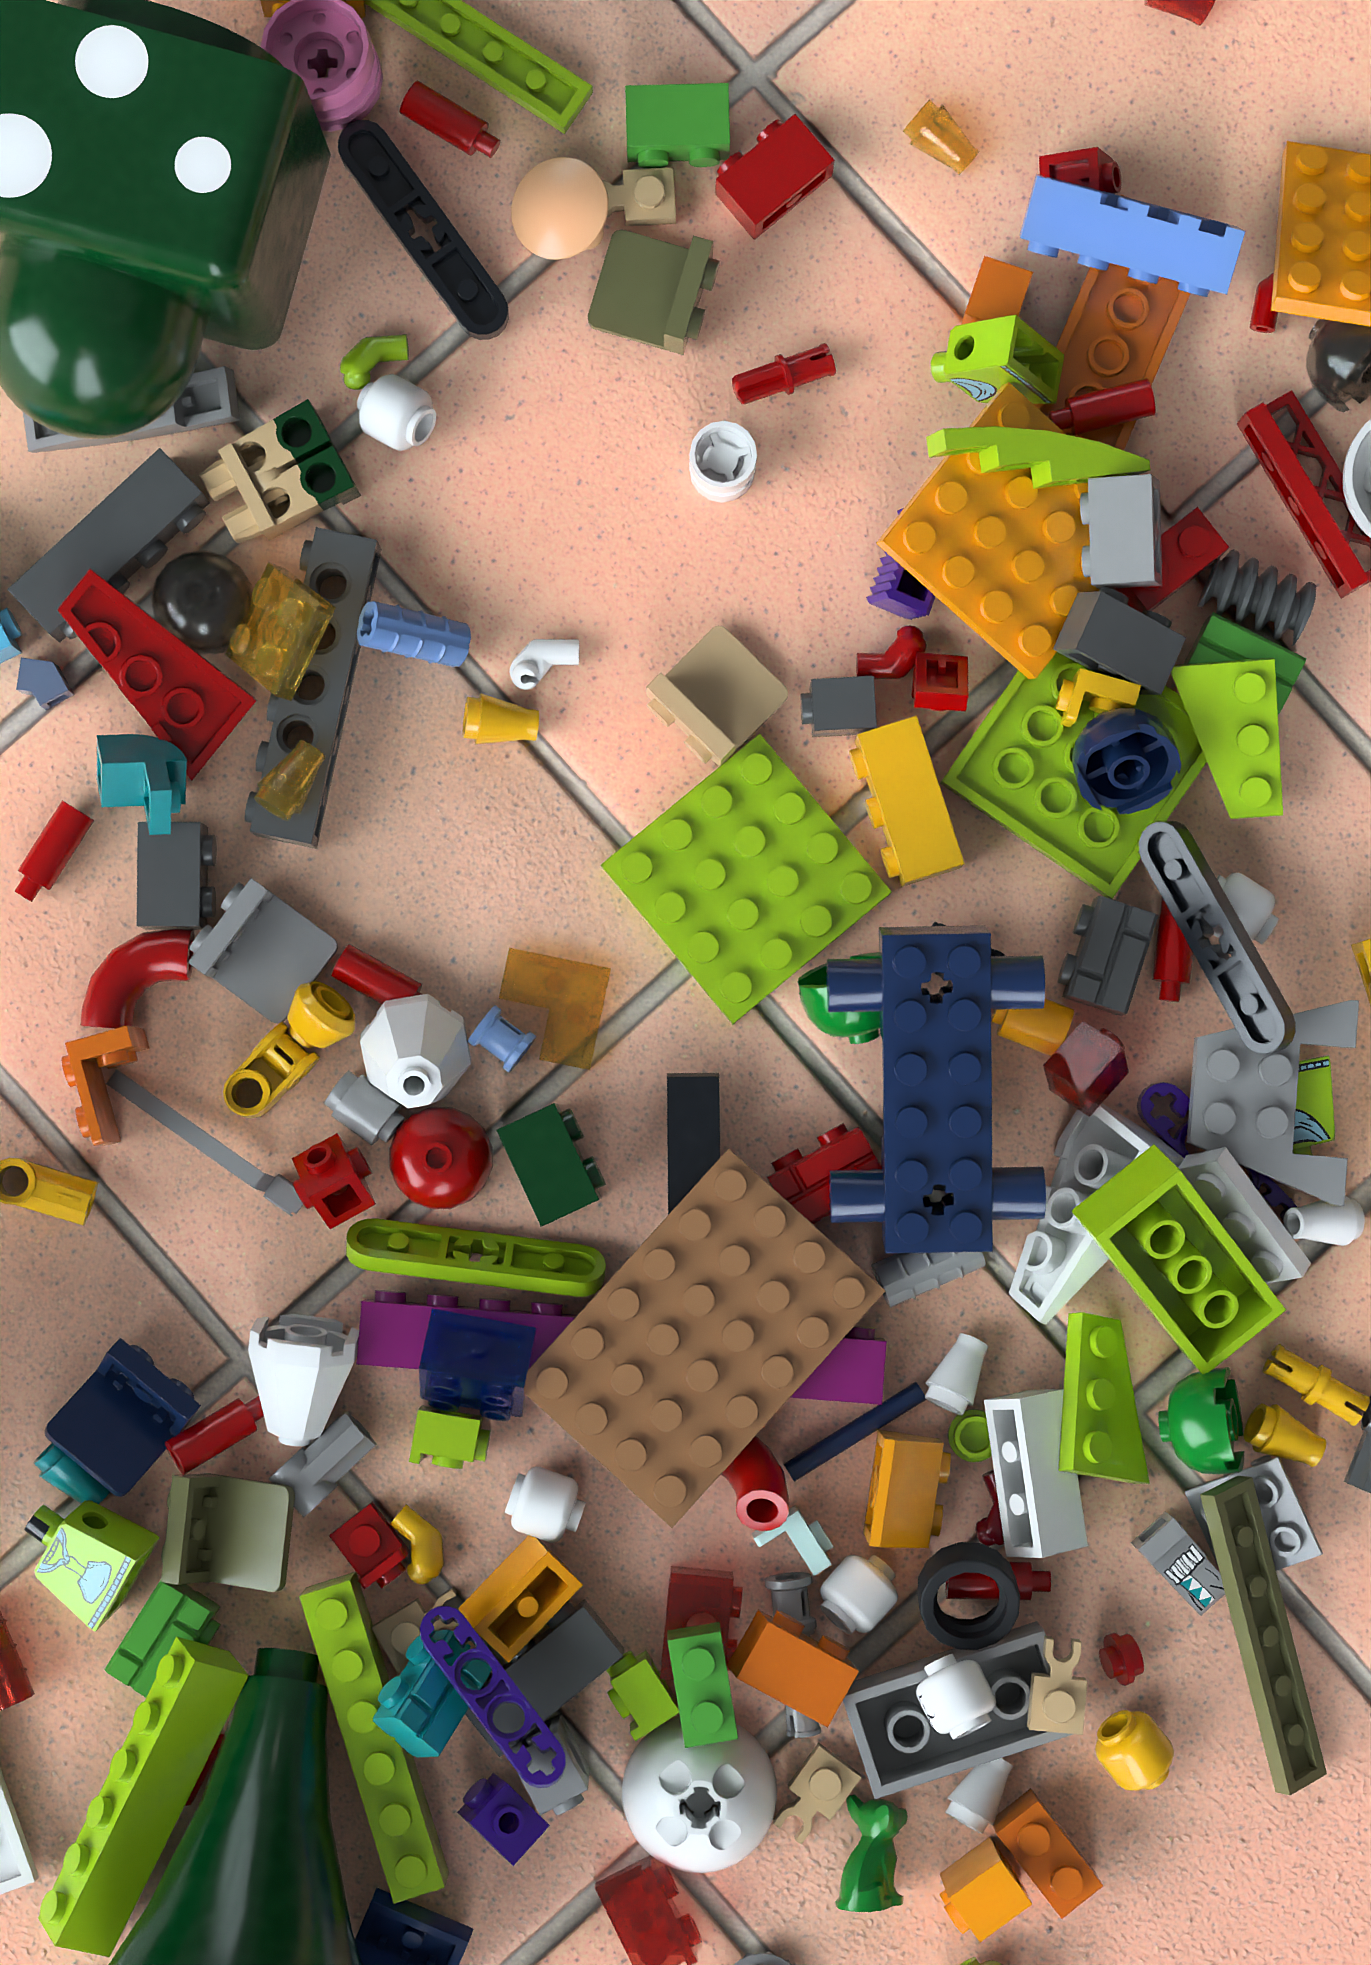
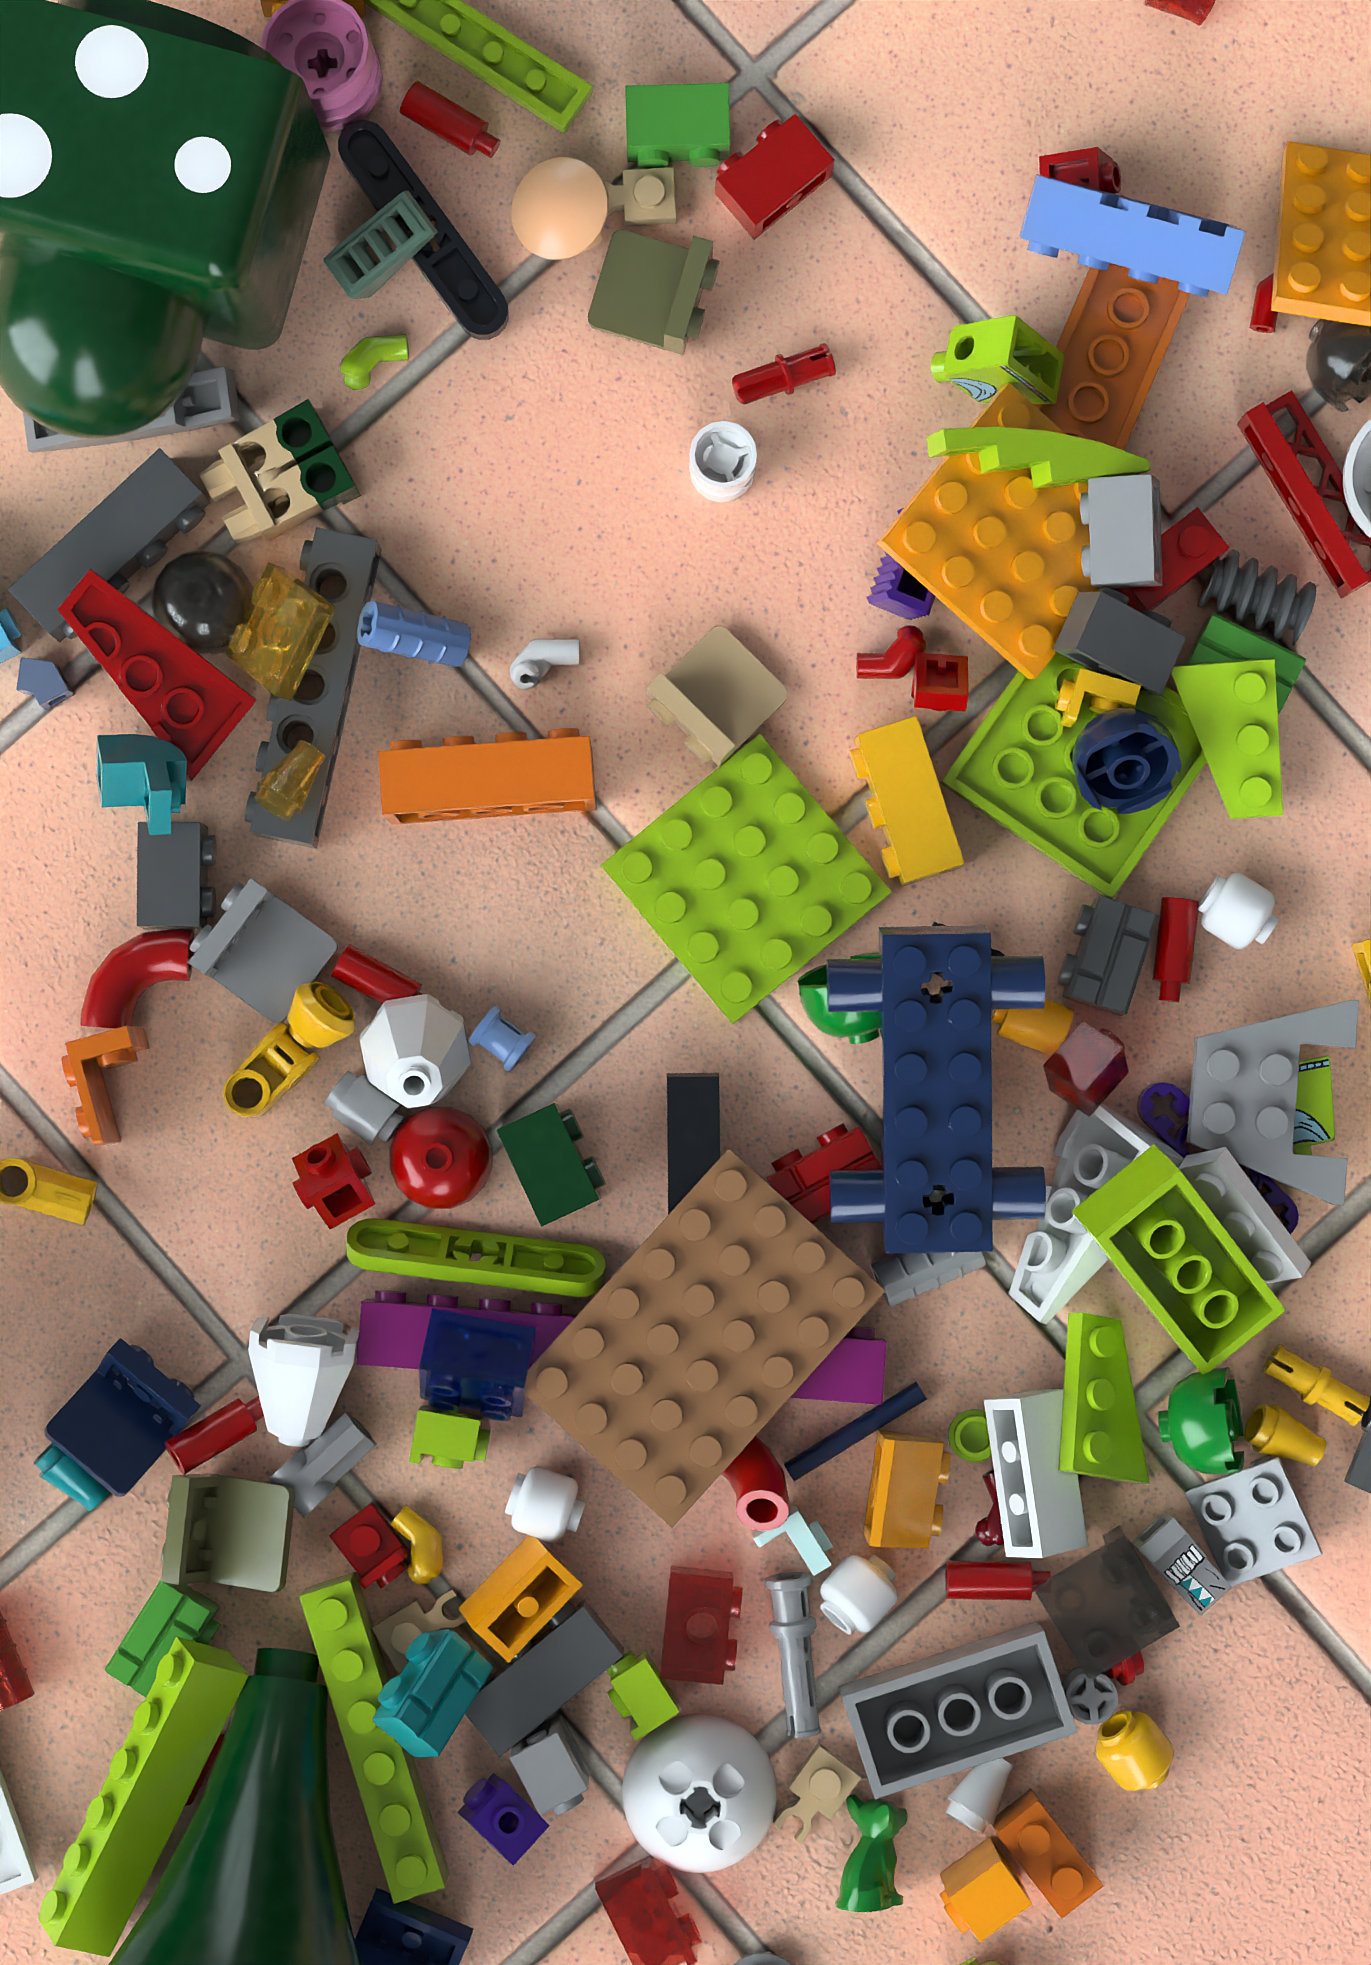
red cylinder [15,800,94,902] -> none
lime torso [25,1501,160,1632] -> none
light grey piece [106,1069,303,1216] -> none
white head [357,374,436,451] -> none
dark purple beam [420,1606,566,1788] -> none
yellow cone [462,693,539,744] -> none
clear yellow plate [499,948,611,1070] -> none
bright green brick [667,1622,738,1748] -> none
orange brick [727,1609,859,1728] -> none
dark grey brick [800,676,877,737] -> none
clear yellow cone [902,99,980,175] -> none
white head [916,1654,996,1740] -> none
black tyre [917,1542,1020,1650] -> none
white cone [925,1333,988,1415] -> none
orange brick [961,256,1033,325] -> none
tan plate [1027,1636,1087,1735] -> none
red cylinder [1048,378,1156,435] -> none
black piece [1139,821,1296,1054] -> none
olive plate [1200,1476,1327,1795] -> none
white cone [1283,1196,1365,1246] -> none
none -> sand green slope [324,191,438,299]
none -> orange brick [378,728,597,825]
none -> clear smoke bracket [1035,1525,1180,1679]
none -> light grey wheel [1062,1665,1118,1725]

